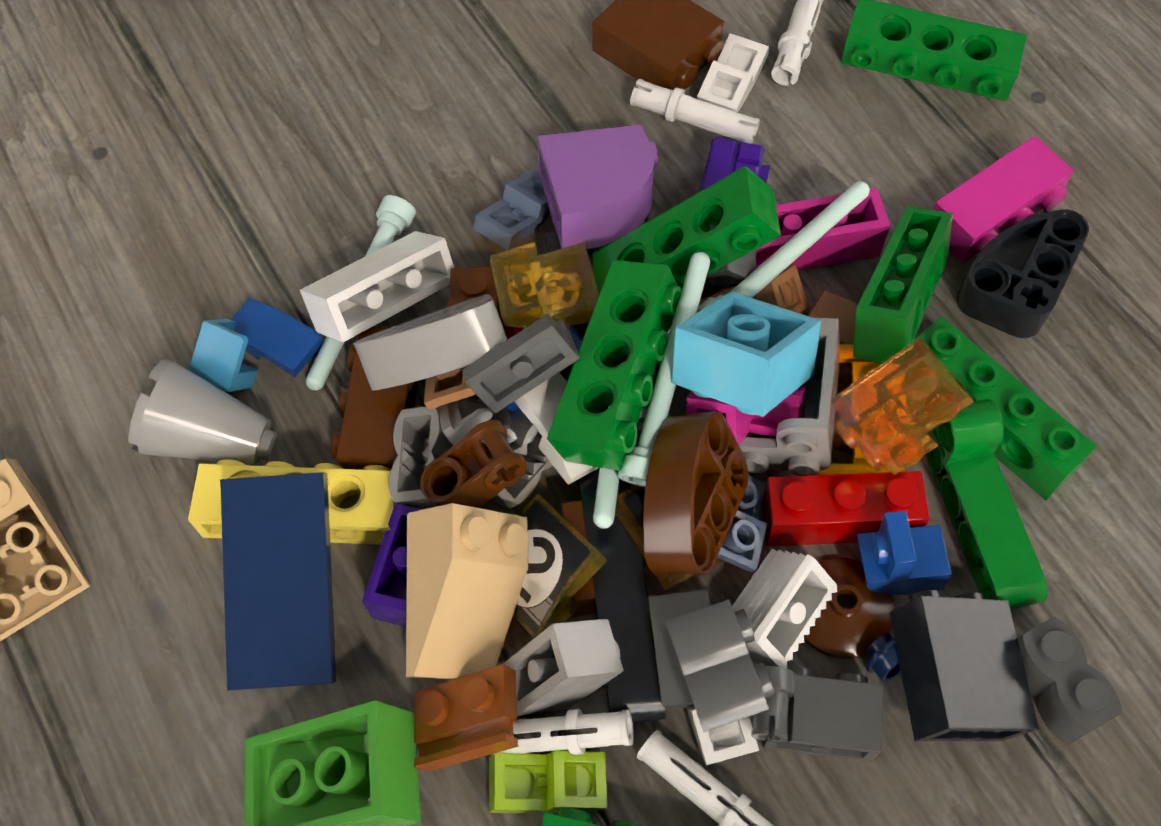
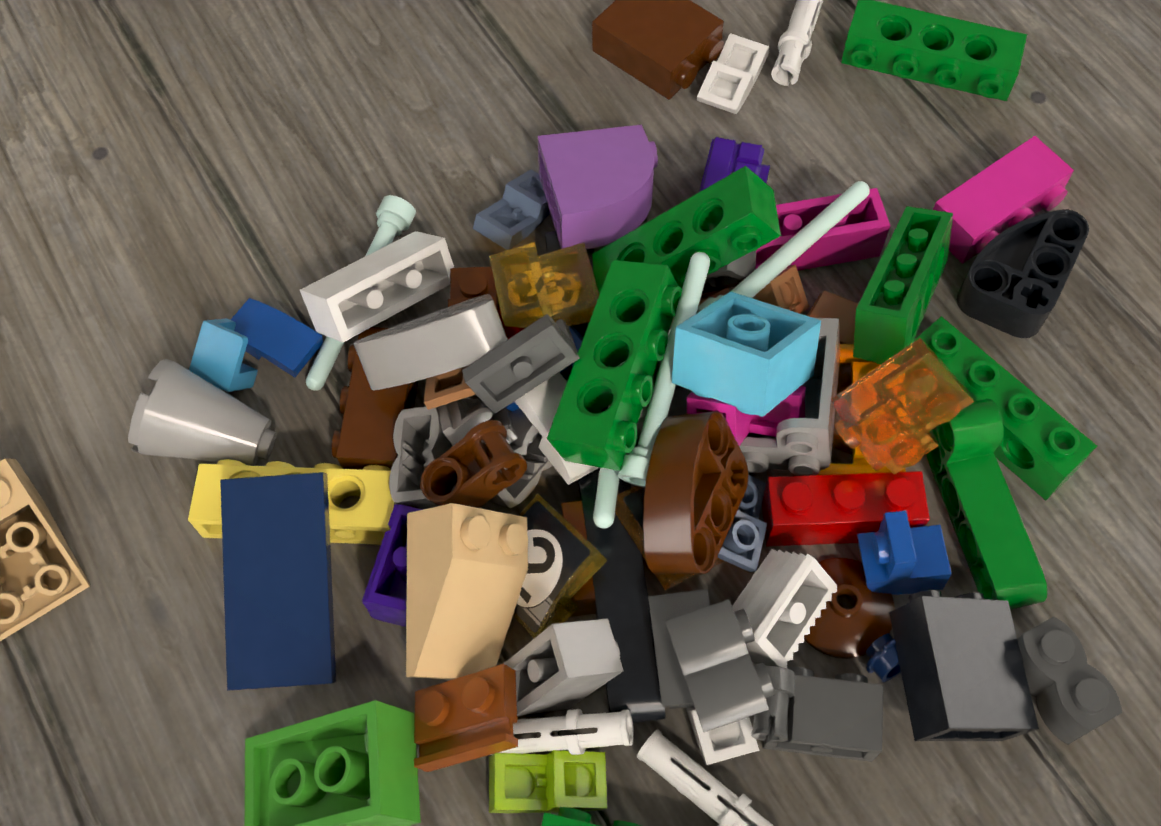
white pin [630,78,760,144] -> none

